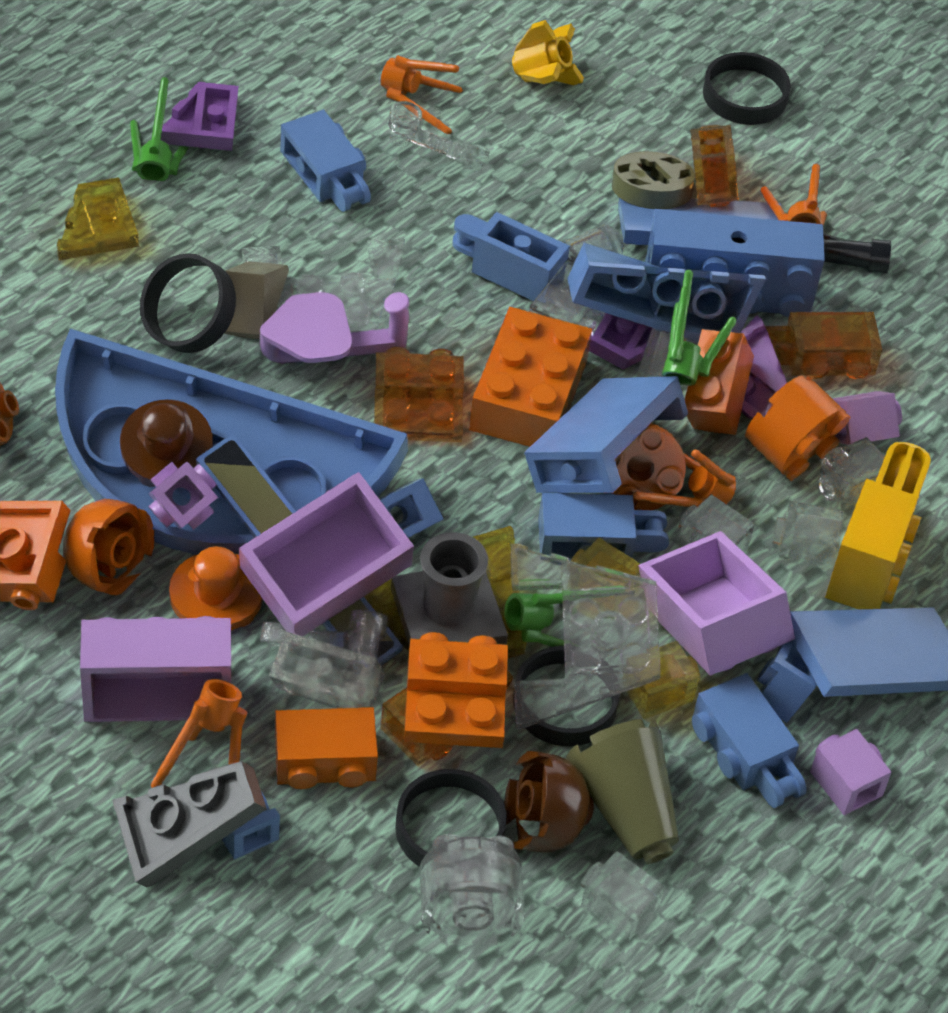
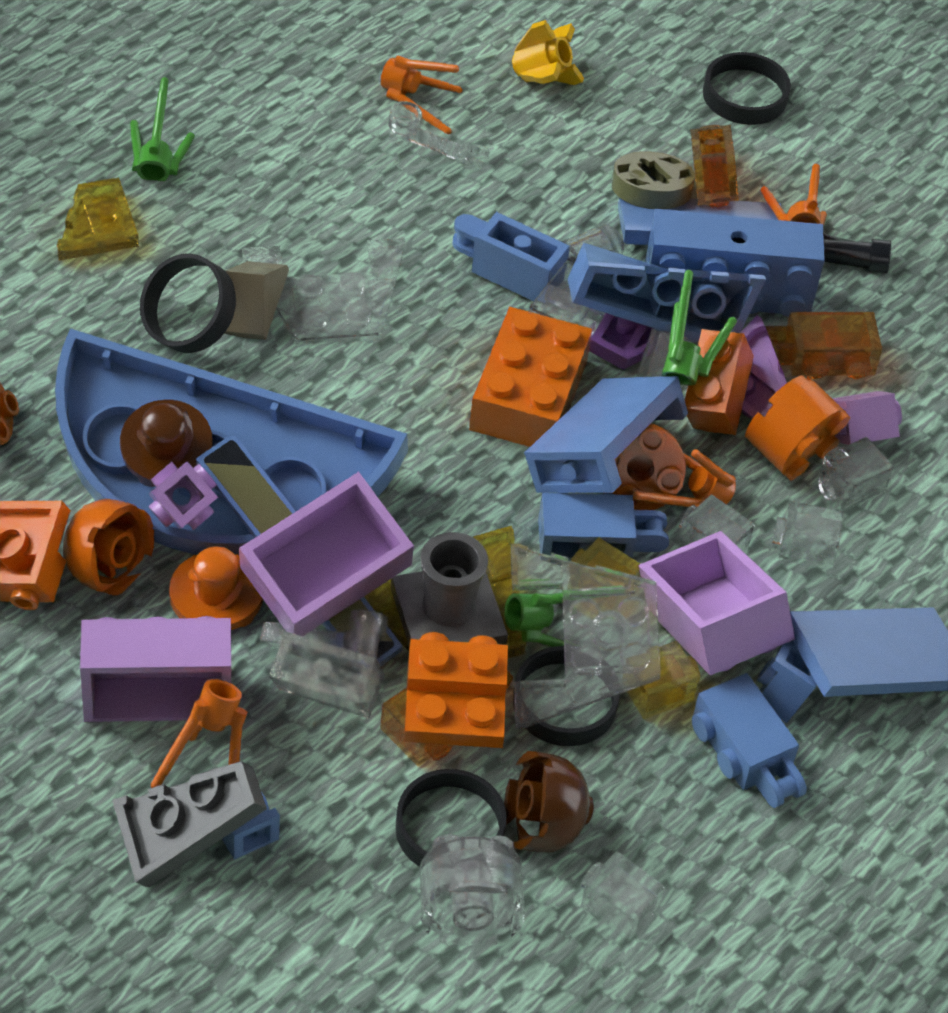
medium lavender wing [161,82,239,151] -> none
lavender piece [260,292,409,364] -> none
orange brick [275,707,378,789] -> none
medium blue brick [280,109,371,212] -> none
clear orange plate [374,347,464,442] -> none
medium blue brick [379,478,443,538] -> none
olive cone [566,719,679,864] -> none
lavender brick [810,729,891,815] -> none
yellow brick [825,442,931,609] -> none

